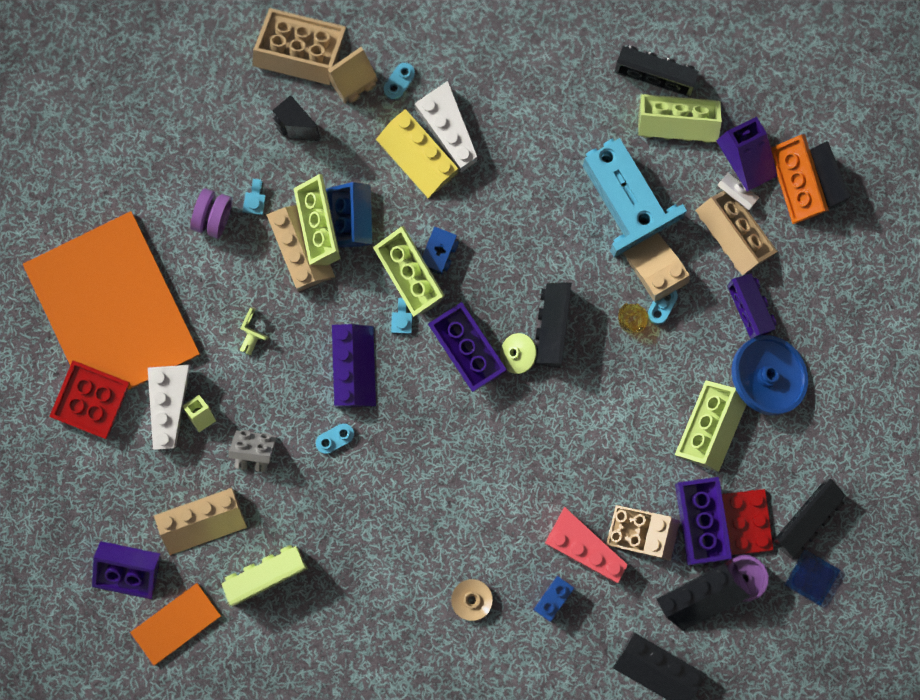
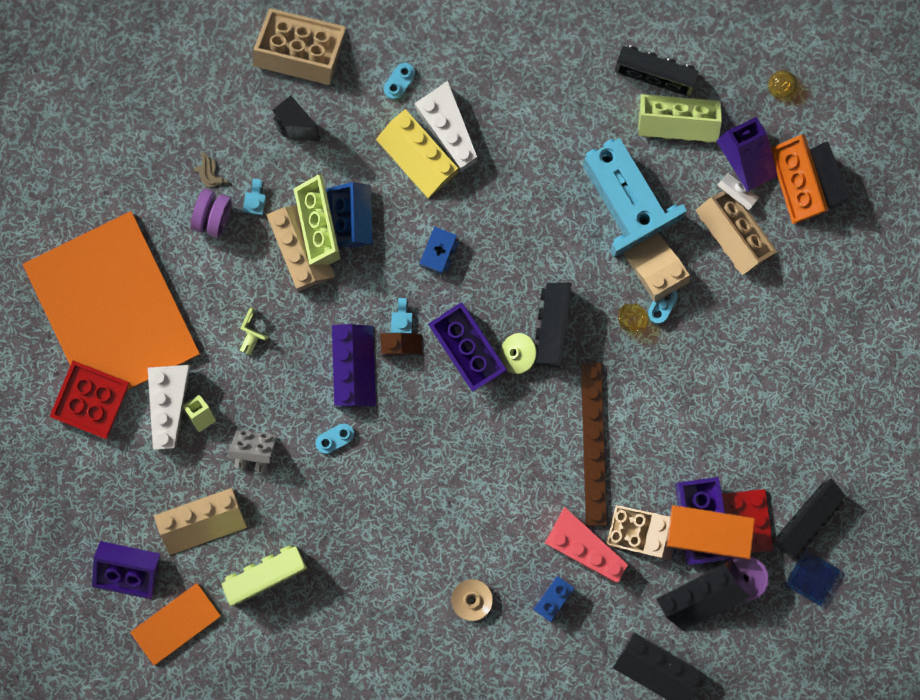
tan slope [328,47,377,103] -> none
yellowish green slope [373,226,444,317] -> none
yellowish green slope [675,381,747,472] -> none
dark purple slope [727,274,777,339] -> none
blue dish [732,335,808,416] -> none
none -> dark tan piece [194,152,229,188]
none -> reddish brown slope [380,333,422,357]
none -> reddish brown plate [581,363,606,526]
none -> orange tile [667,505,754,560]
none -> clear yellow hair [767,70,799,100]

